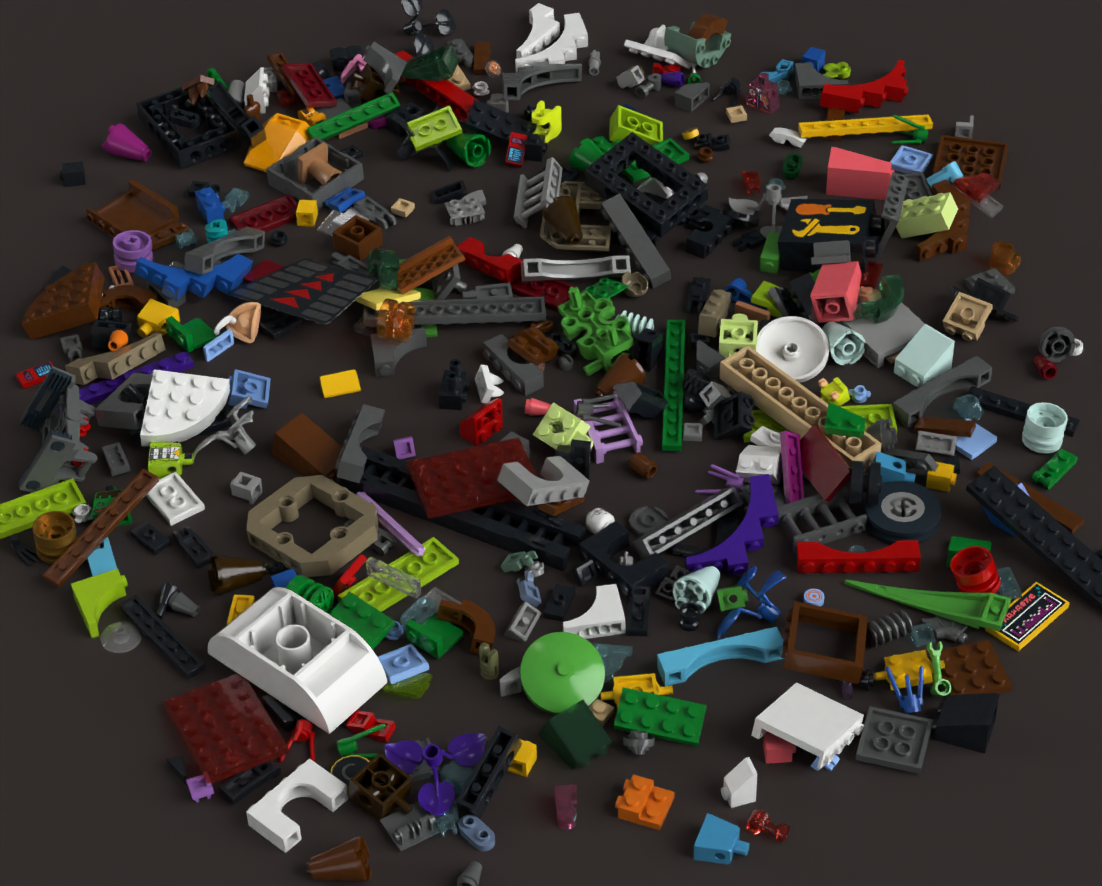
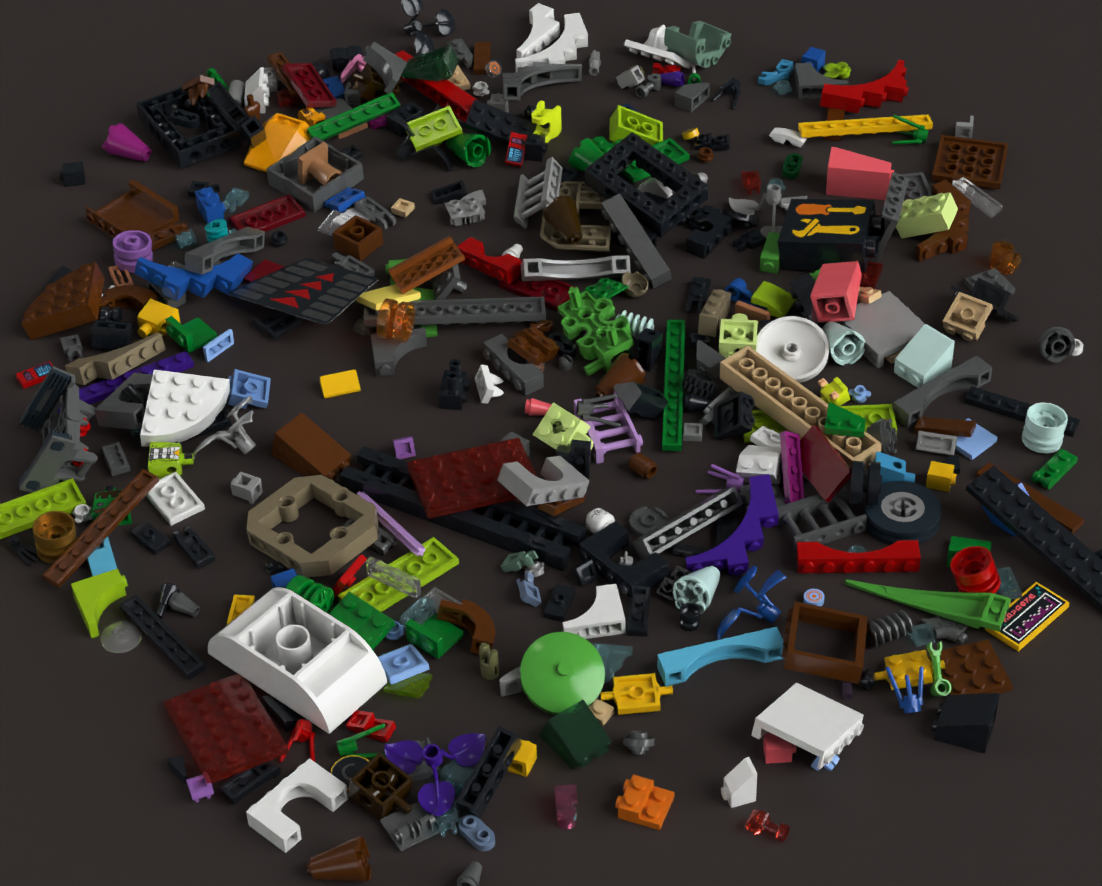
orange cone [108,330,128,351] -> none
dark brown cone [208,555,266,595] -> none
light nougat hat [214,302,261,343] -> none
yellow panel [296,200,318,227] -> none
dark grey arch [335,404,385,483] -> none
clear green arch [368,248,400,291] -> none
red slope [460,398,503,447] -> none
dark grey hinge [462,283,513,299] -> none
light grey slope [503,601,541,643] -> none
green plate [613,687,707,747] -> none
reddish brown arch [688,13,728,45] -> none
dark azure torso [694,813,750,865] -> none
dark grey panel [699,381,731,409] -> none
bright green brick [717,585,748,612] -> none
tan plate [726,106,747,123] -> none
clear pink torso [745,73,780,115] -> none
black plate [768,287,801,317] -> none
dark grey panel [811,240,851,265] -> none
clear green arch [854,275,905,324] -> none
dark grey plate [855,706,933,774] -> none
dark grey plate [885,448,939,472] -> none
light blue tile [890,145,933,174] -> none
medium azure piece [926,161,963,189] -> none
clear red wing [953,173,1000,203] -> none
clear light blue piece [953,394,984,421] -> none
dark red cone [1033,355,1057,379] -> none

